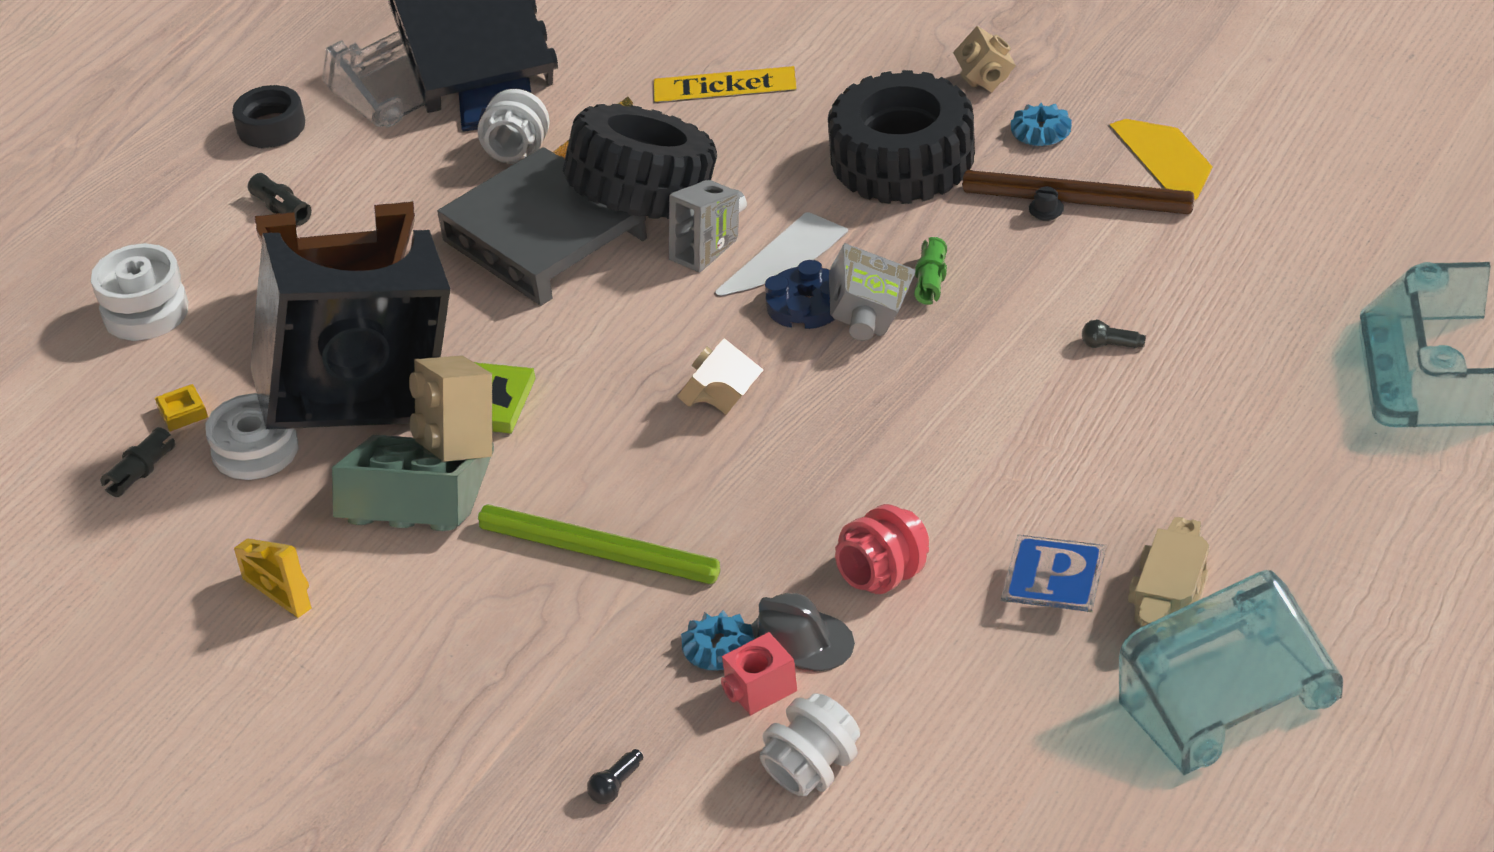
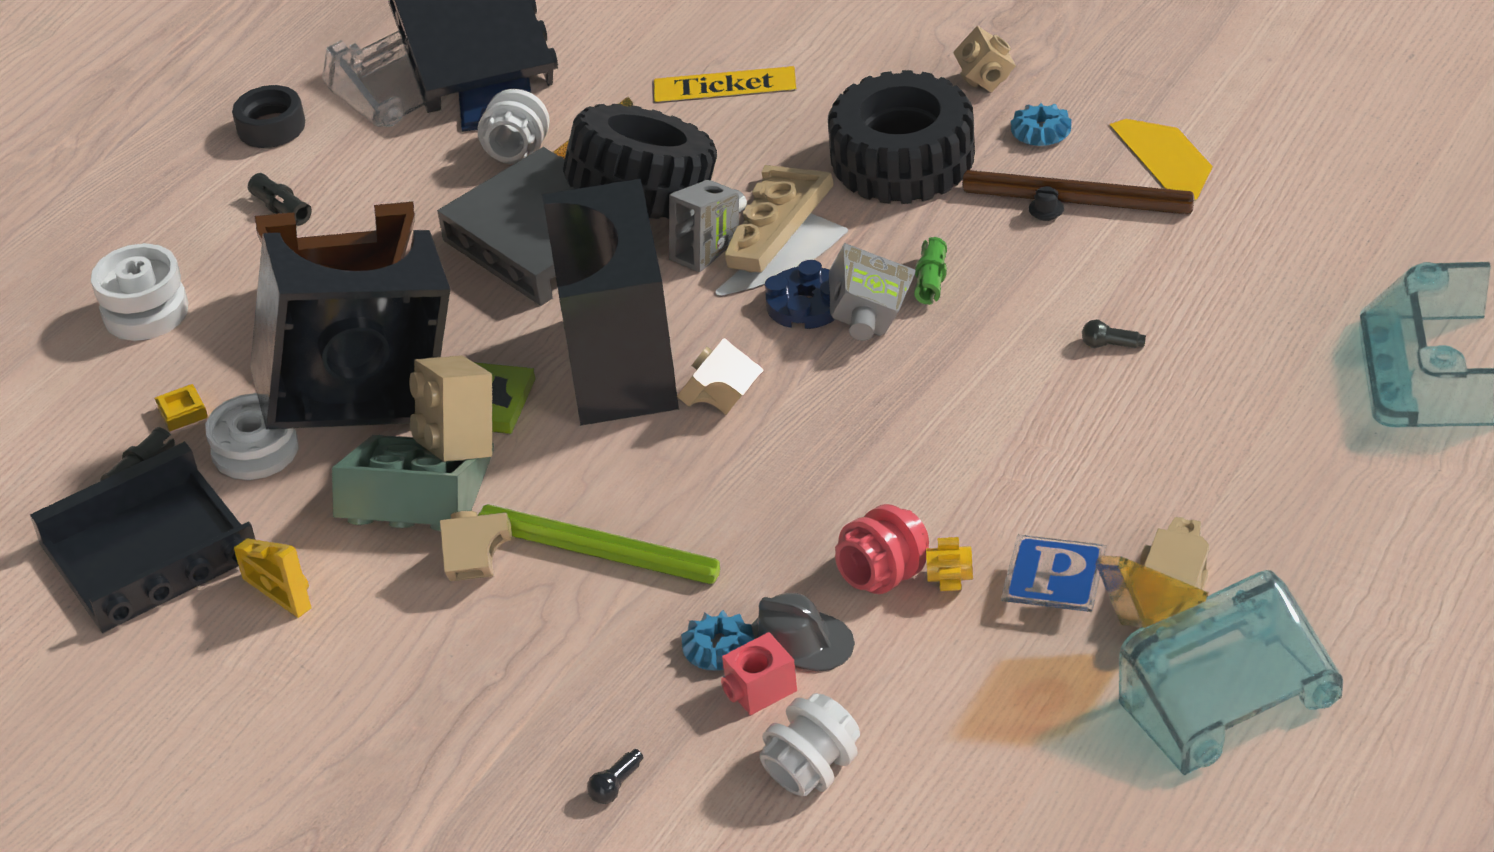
none -> black panel [30,441,256,633]
none -> tan brick [440,511,512,582]
none -> black piece [542,179,679,426]
none -> tan wing [724,165,834,272]
none -> yellow gear [926,537,973,591]
none -> clear yellow slope [1096,555,1209,628]

